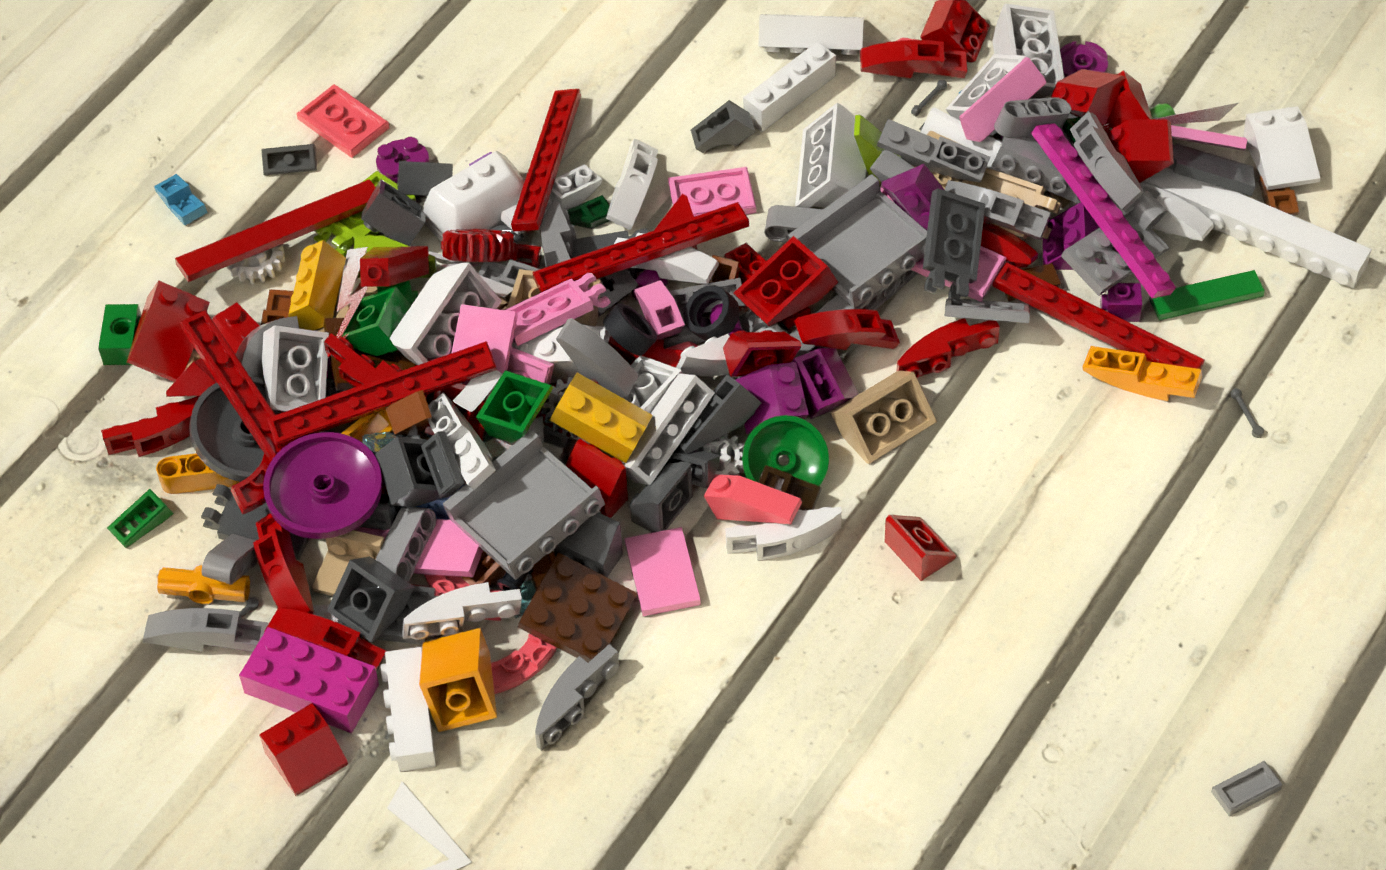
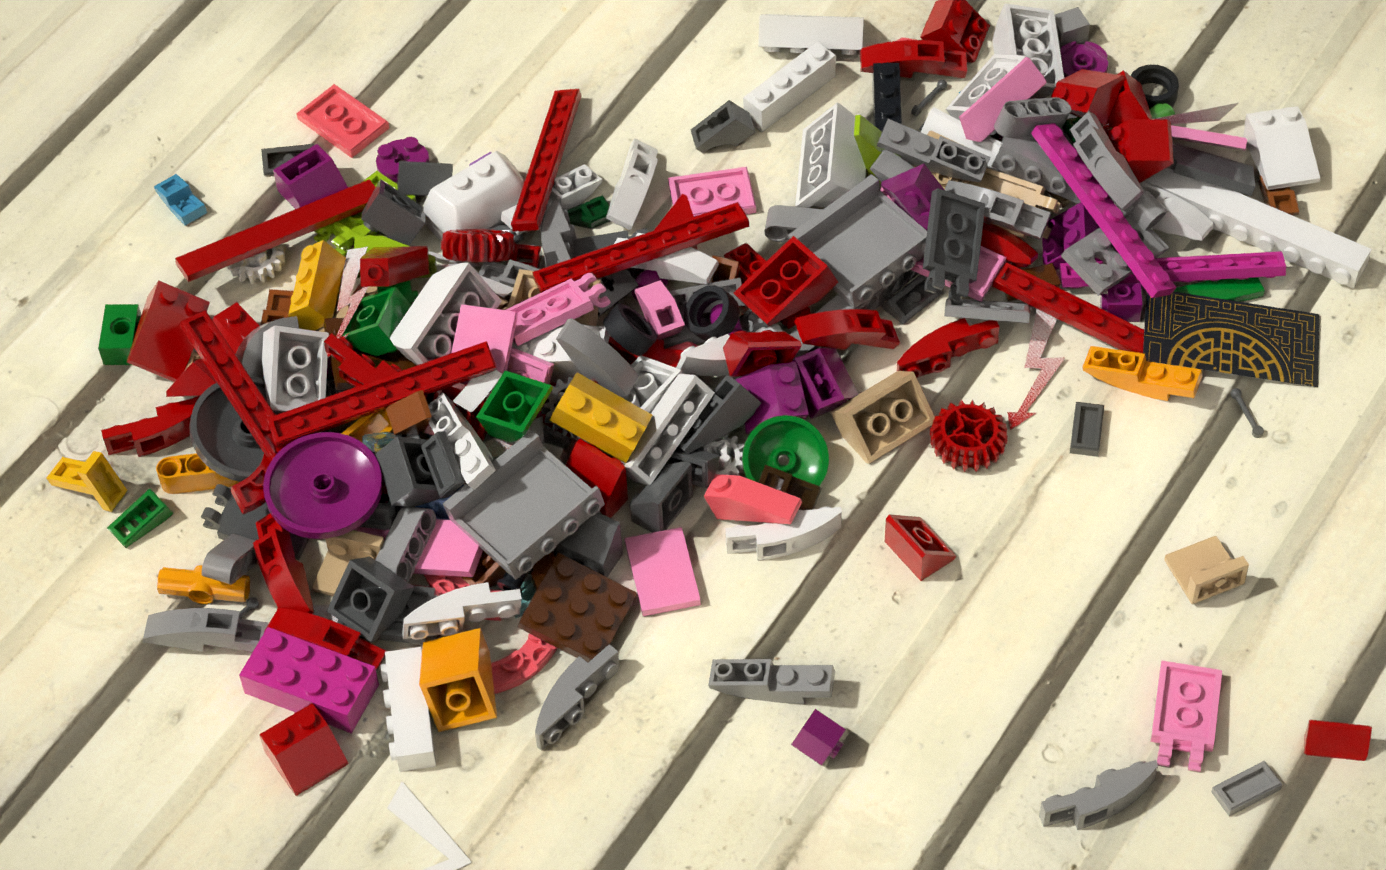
none -> yellow bracket [46,451,128,512]
none -> magenta slope [273,144,348,209]
none -> light grey slope [708,659,835,704]
none -> magenta brick [791,709,846,766]
none -> black brick [872,63,902,132]
none -> dark grey slope [881,274,942,324]
none -> red gear [930,400,1008,472]
none -> sticker [1007,309,1066,430]
none -> light grey slope [1039,760,1158,830]
none -> light grey brick [1055,7,1090,49]
none -> dark pink plate [1060,251,1286,288]
none -> dark grey tile [1070,402,1104,457]
none -> black tyre [1131,64,1179,108]
none -> black sticker [1143,291,1319,387]
none -> bright pink tile [1151,660,1222,772]
none -> tan bracket [1164,536,1249,604]
none -> red slope [1304,720,1372,761]

